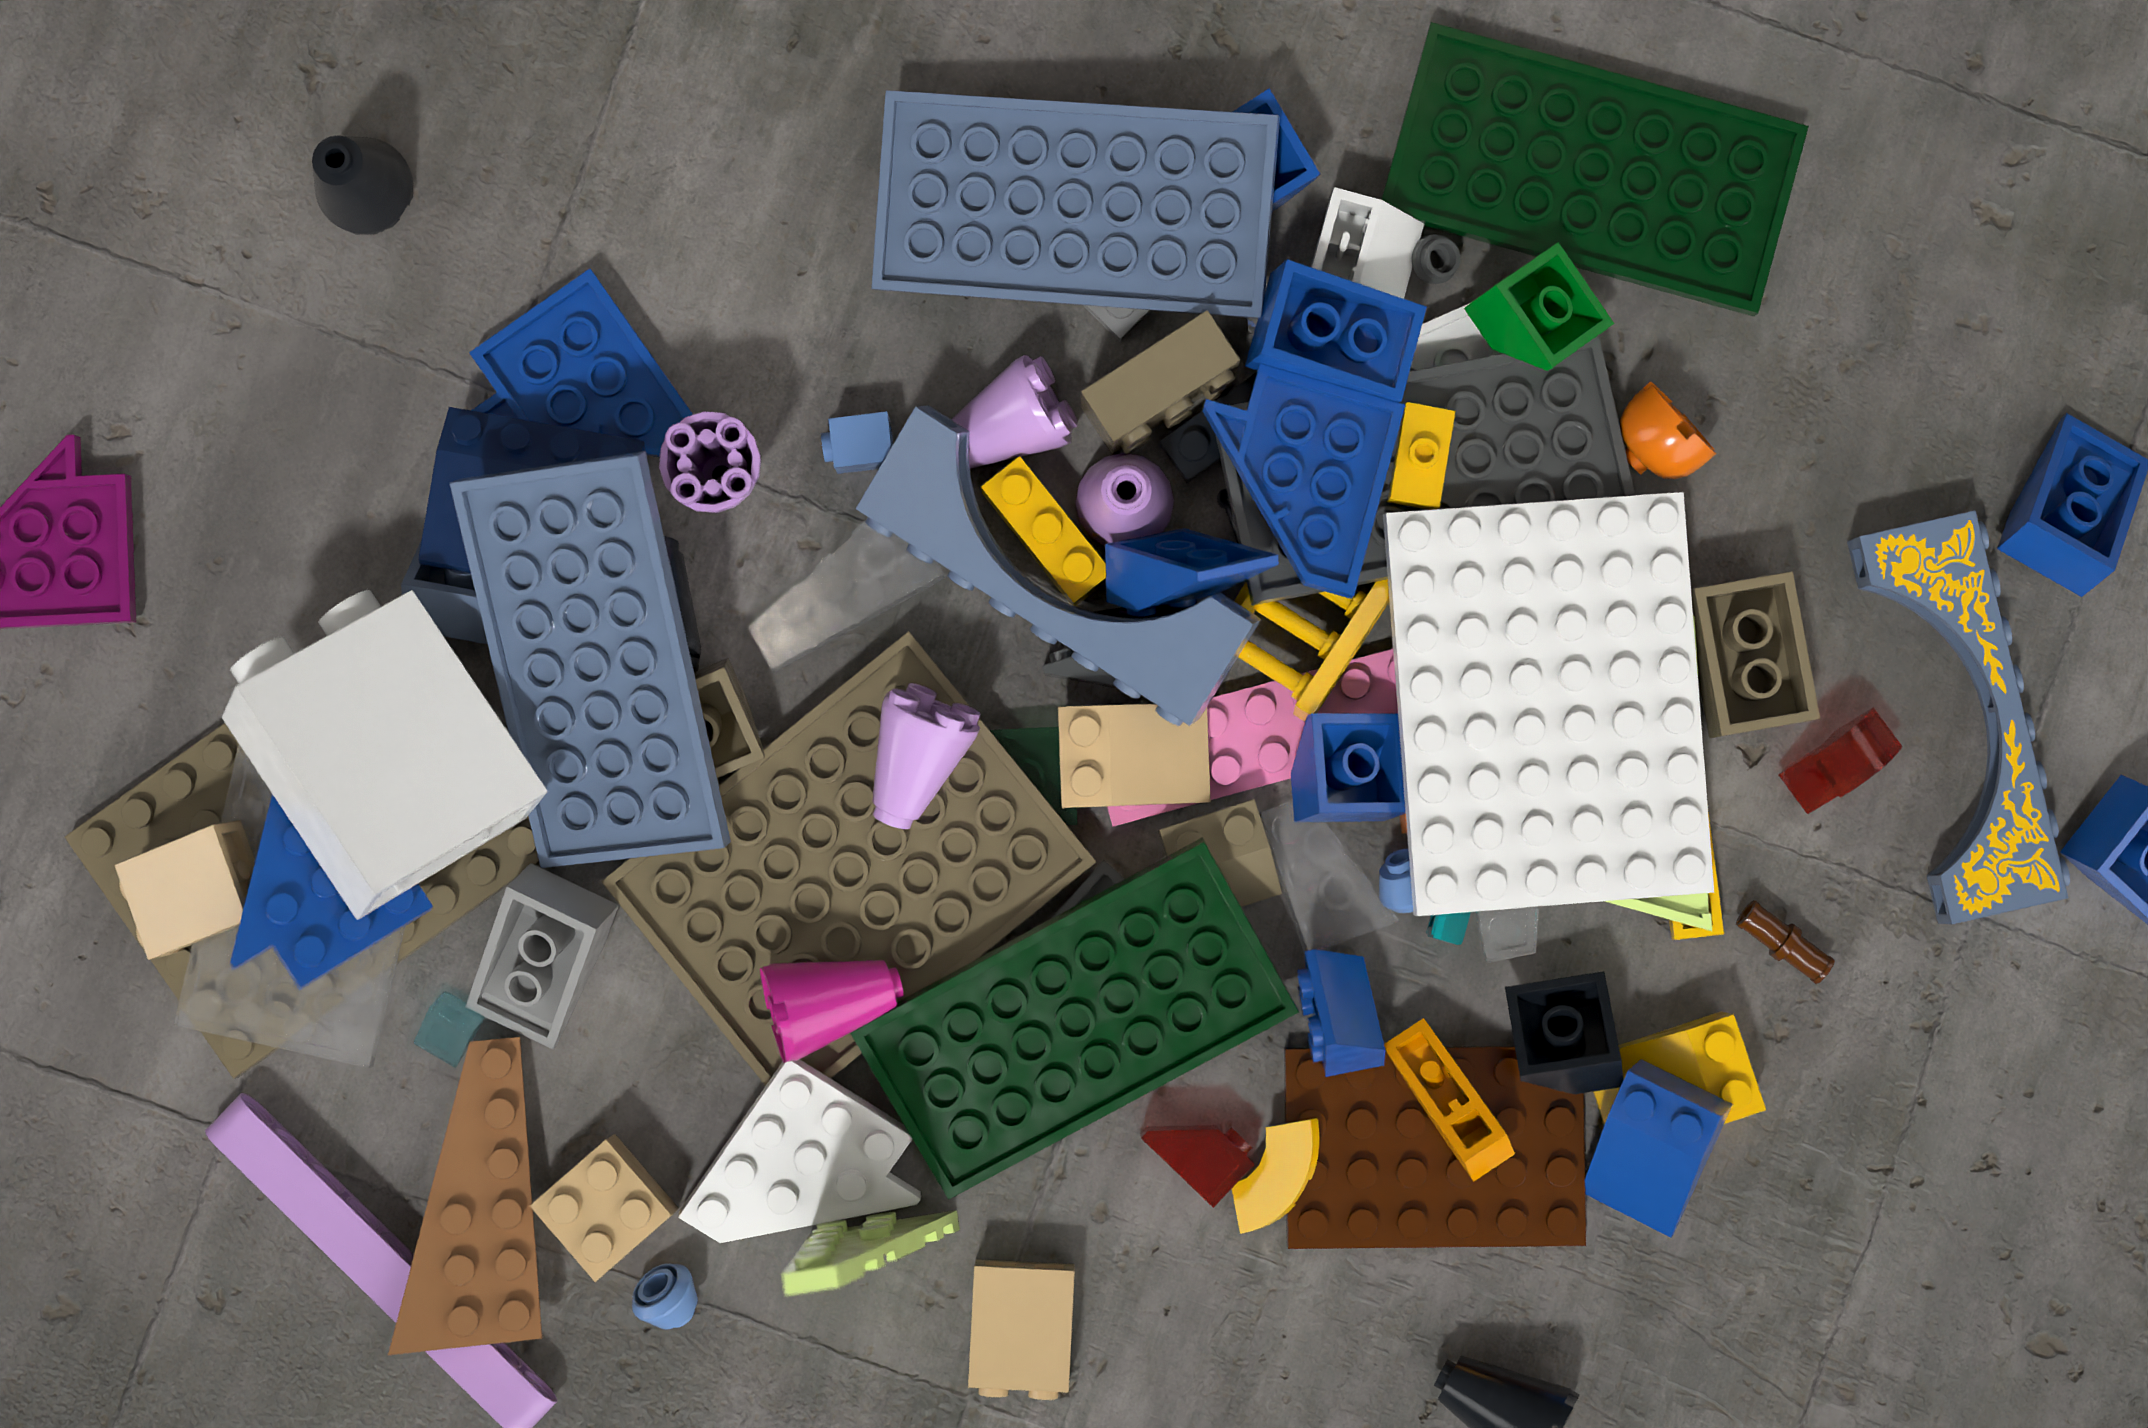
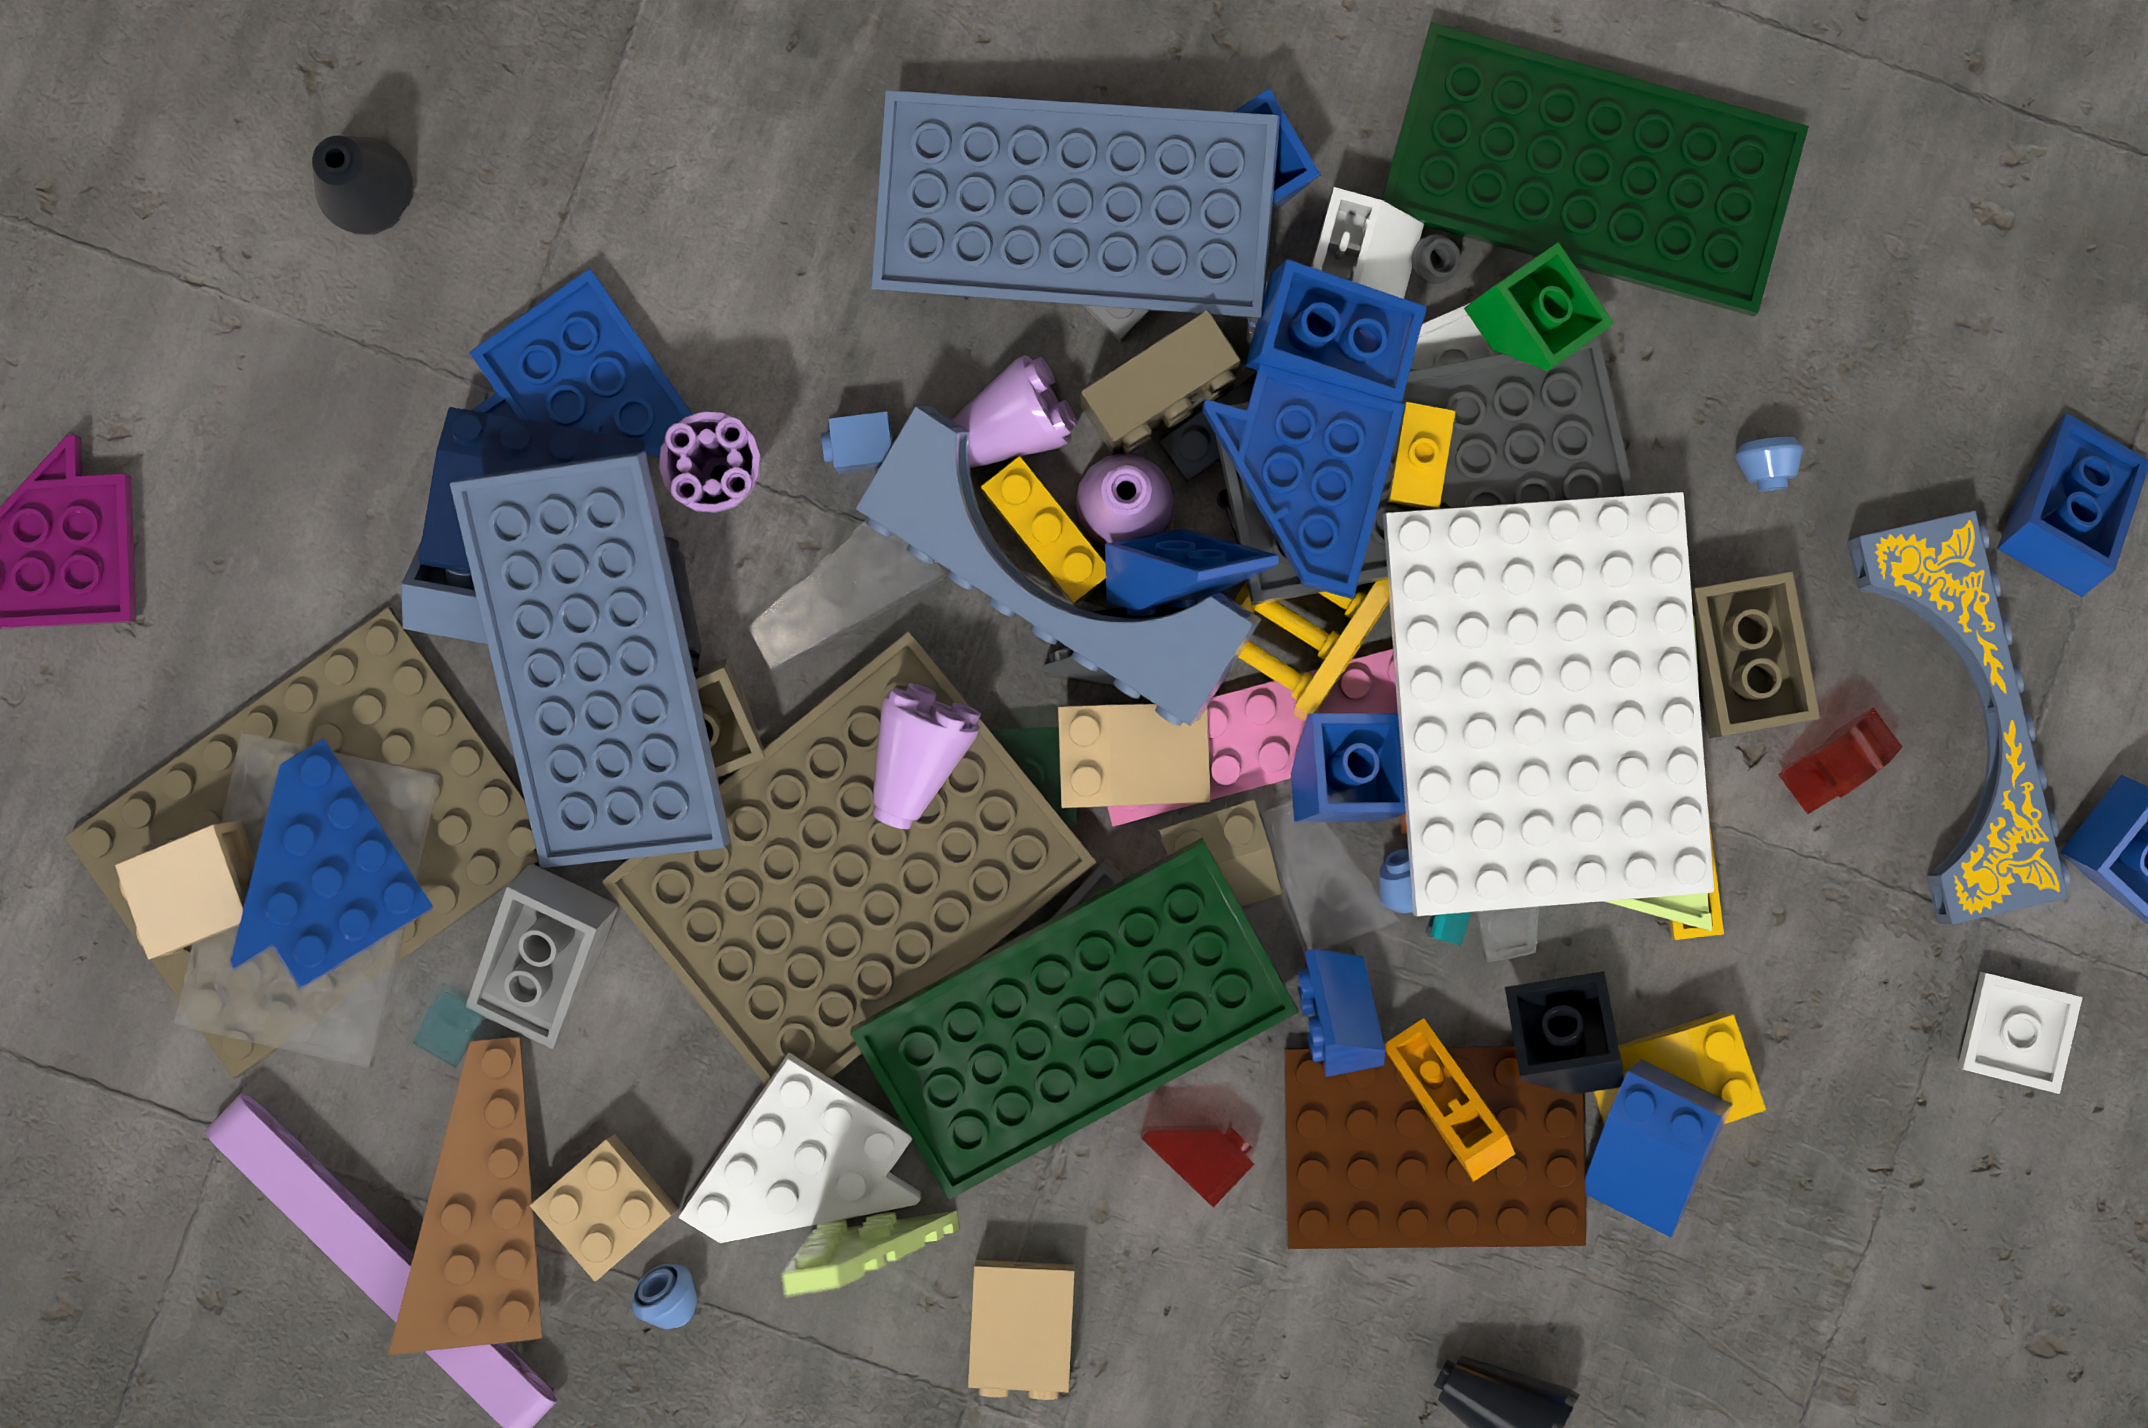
white brick [222,590,548,920] -> none
dark pink cone [760,960,903,1063] -> none
yellow tile [1231,1118,1319,1234] -> none
orange cylinder [1620,381,1717,480] -> none
reddish brown pin [1736,900,1835,984] -> none
none -> medium blue cone [1735,437,1804,492]
none -> white plate [1957,972,2083,1094]

